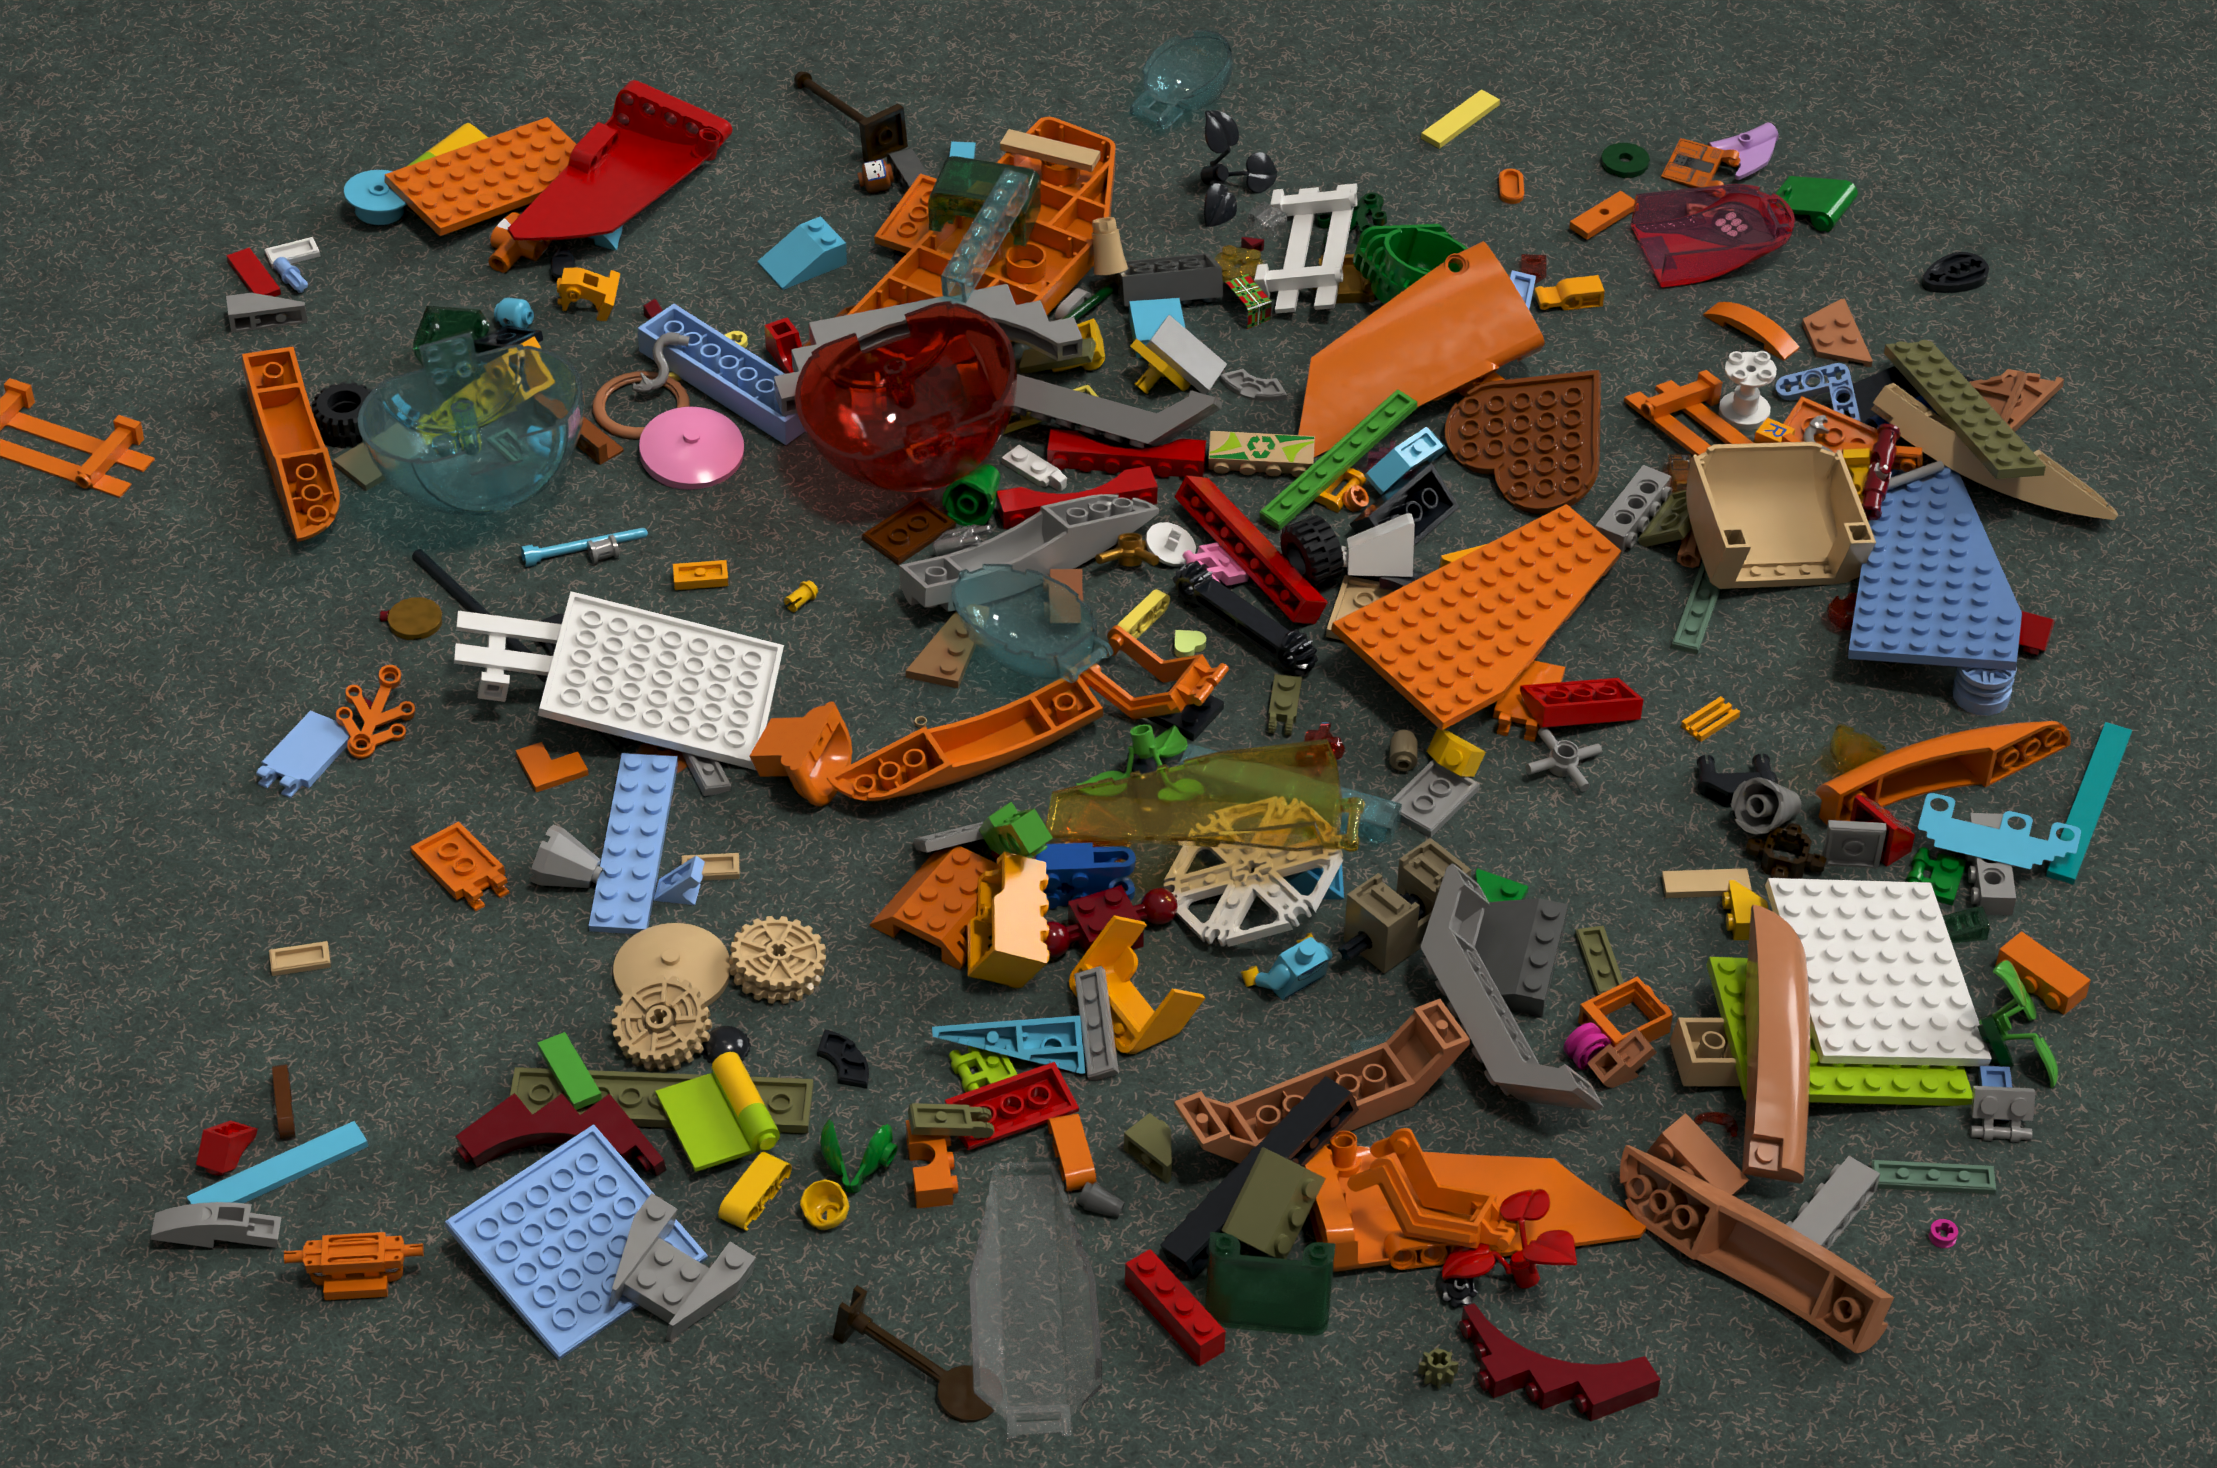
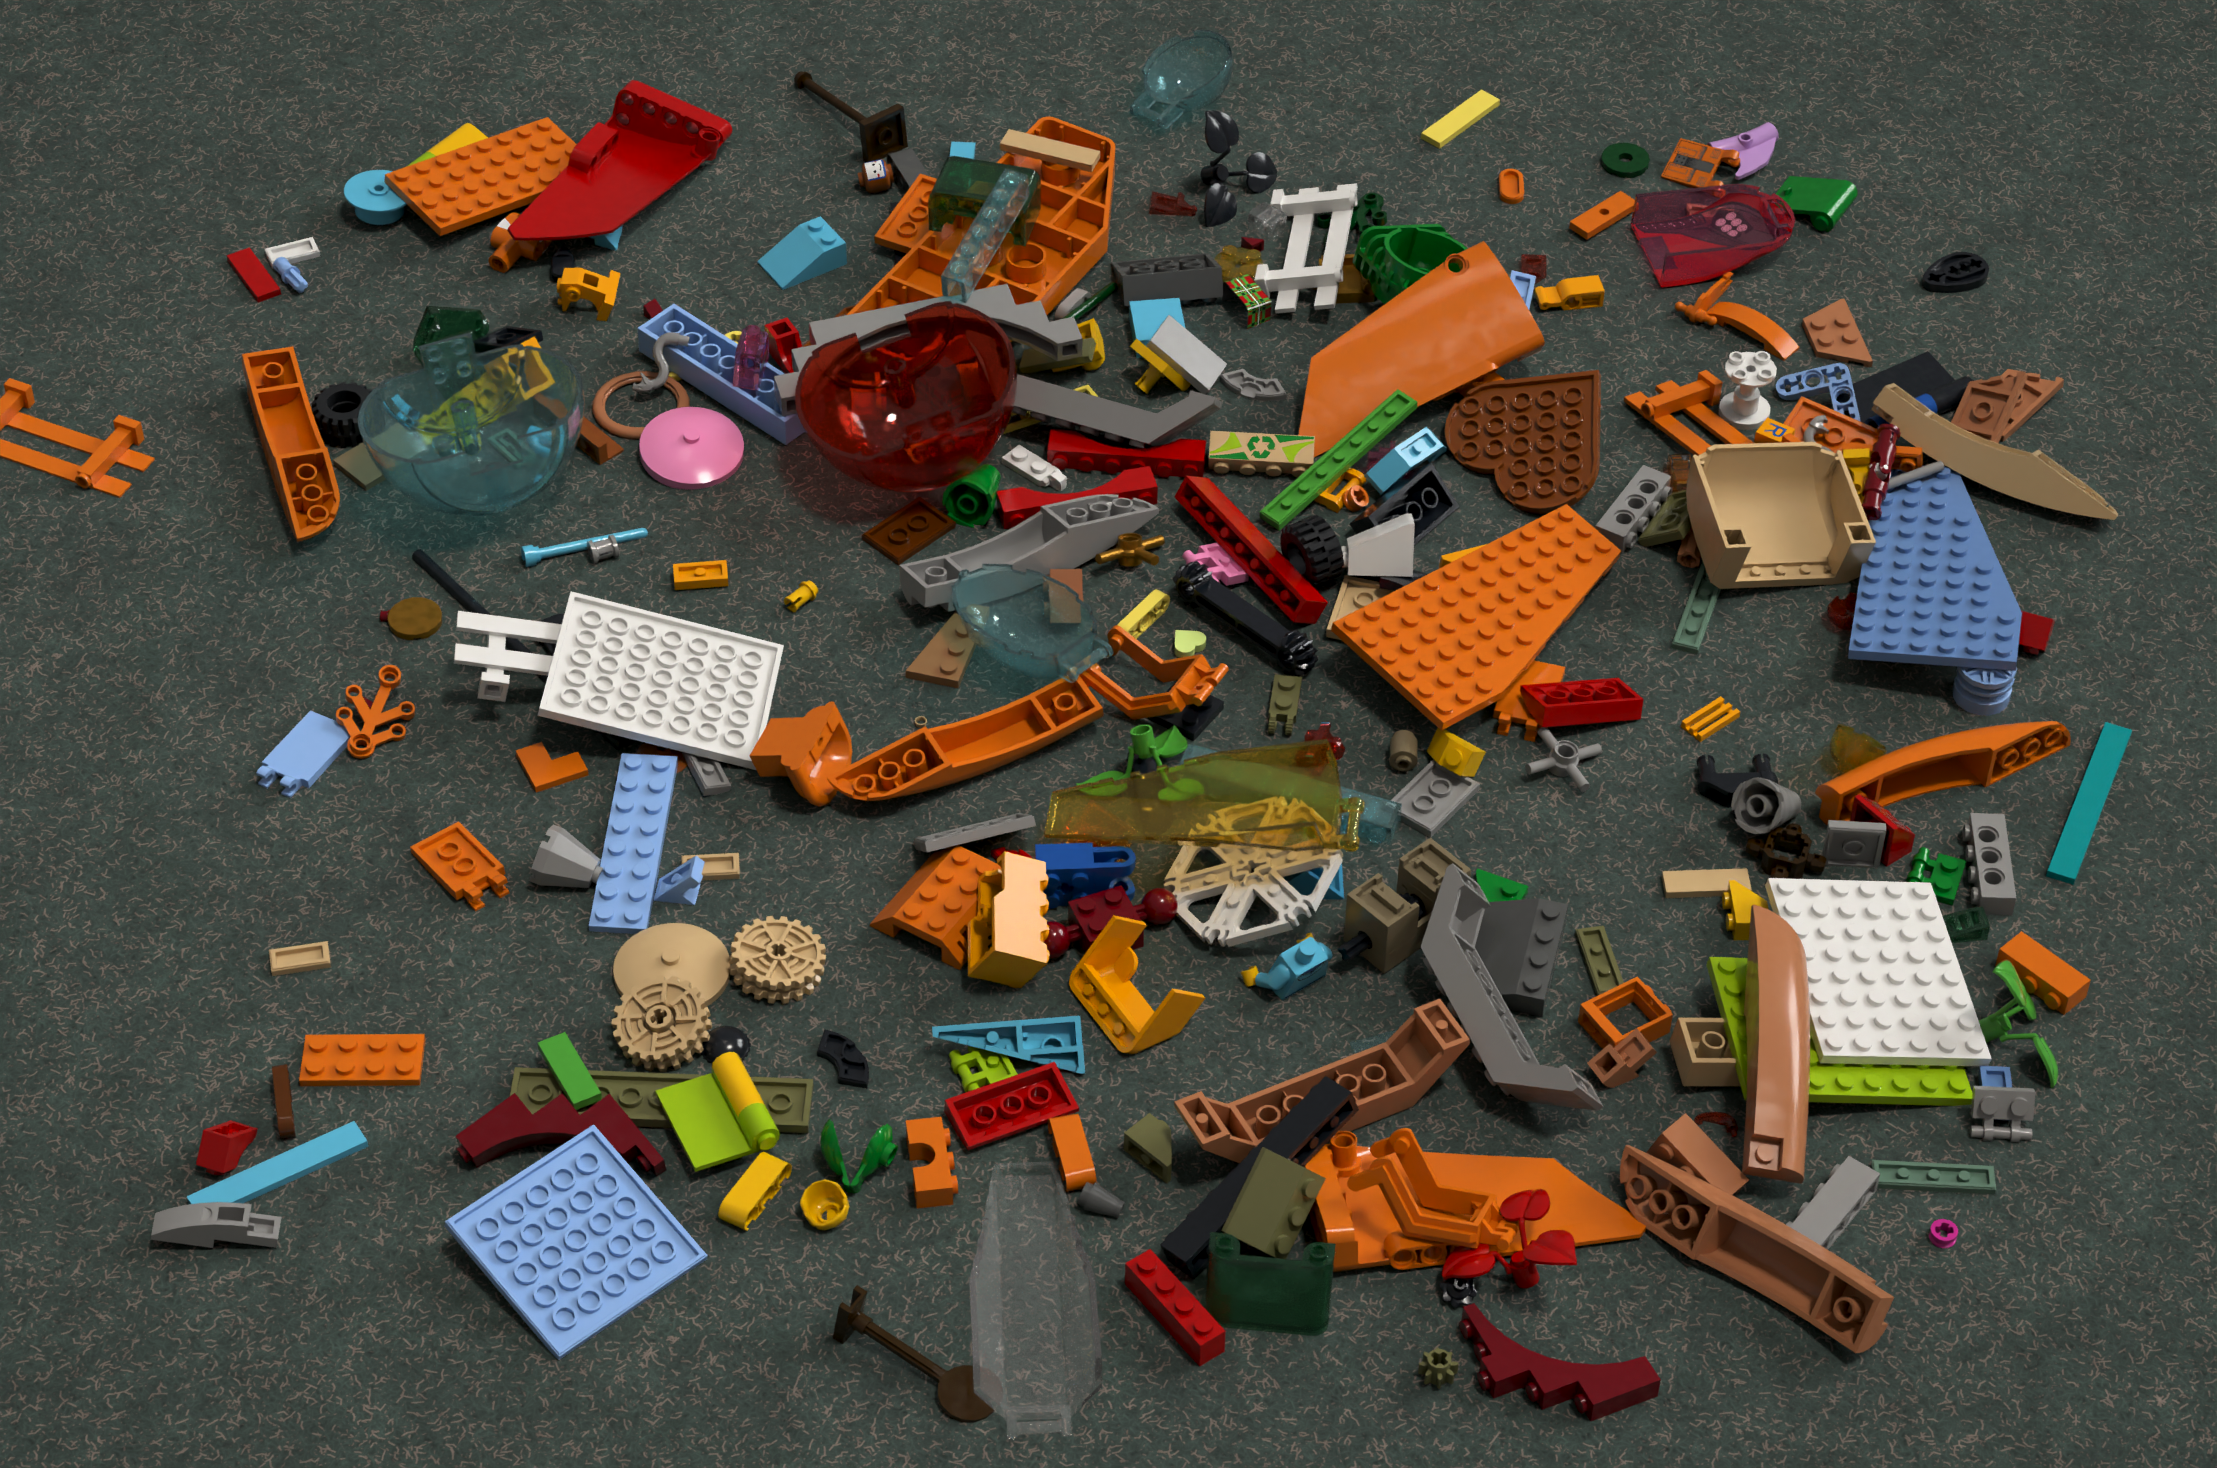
light grey slope [226,293,308,333] -> none
orange piece [284,1232,424,1300] -> none
medium azure head [494,297,534,328] -> none
light grey wedge [609,1193,756,1341] -> none
olive hinge [908,1103,994,1139] -> none
clear piece [933,525,992,557] -> none
bright green brick [979,802,1053,858] -> none
light grey tile [1074,966,1119,1081] -> none
tan plant [1092,217,1128,275] -> none
white piece [1145,522,1196,566] -> none
dark pink wheel [1563,1023,1611,1070] -> none
olive plate [1884,340,2046,479] -> none
medium azure piece [1918,793,2081,869] -> none
dark green plate [1977,1014,2014,1067] -> none
none -> orange plate [299,1034,426,1086]
none -> clear pink torso [733,325,769,391]
none -> clear red slope [1148,191,1197,216]
none -> orange piece [1674,271,1734,326]

